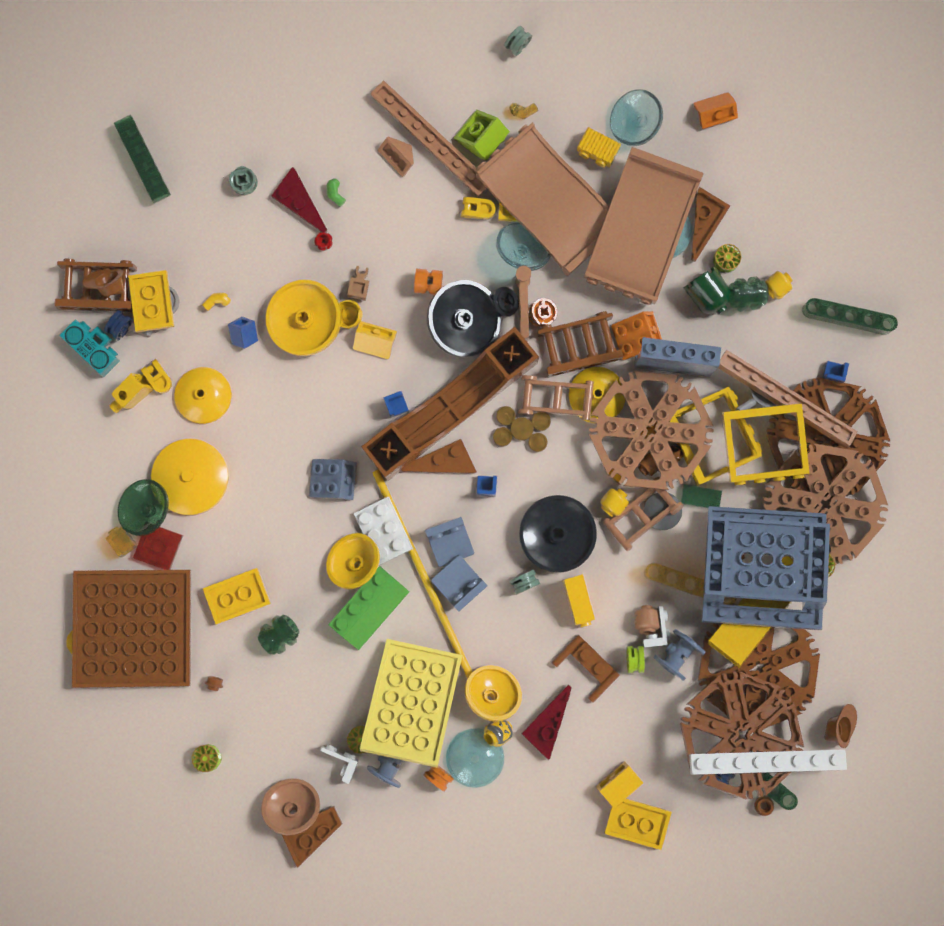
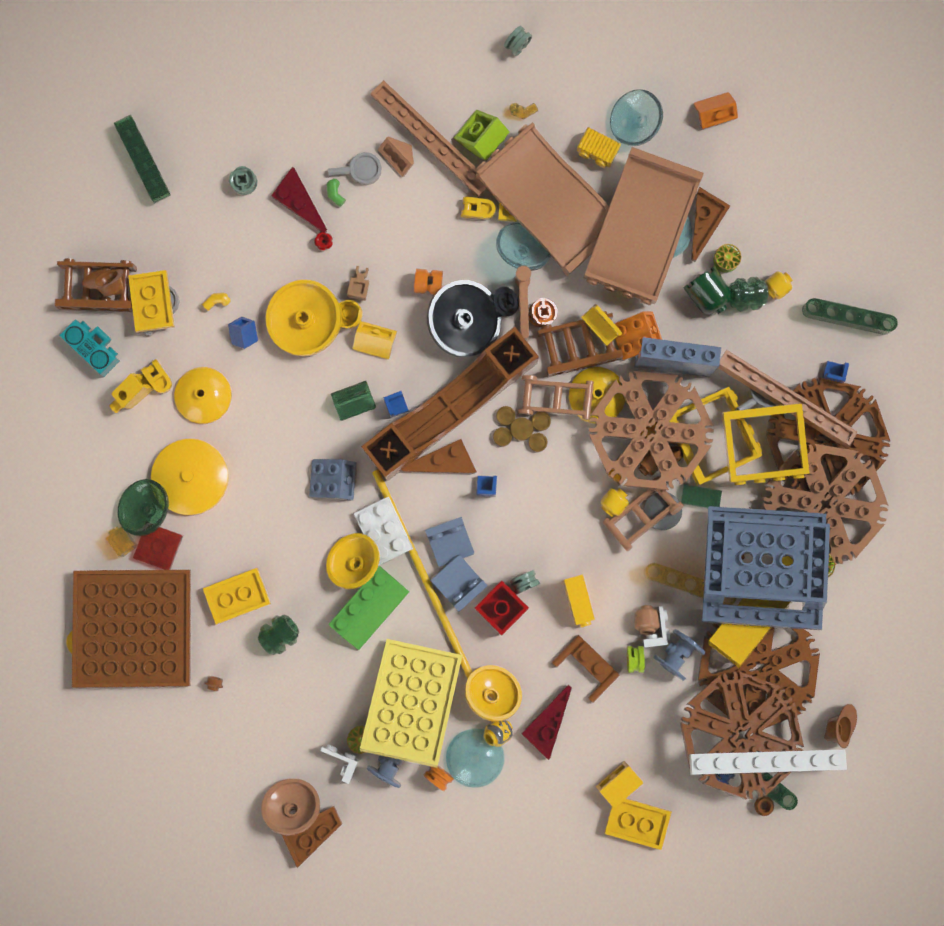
dark blue wheel [104,310,133,341] -> none
wheel [191,744,222,772] -> none
black dish [519,495,597,573] -> none
none -> light grey piece [328,152,382,185]
none -> clear green panel [331,381,376,421]
none -> red brick [475,581,529,636]
none -> yellow panel [581,304,623,346]

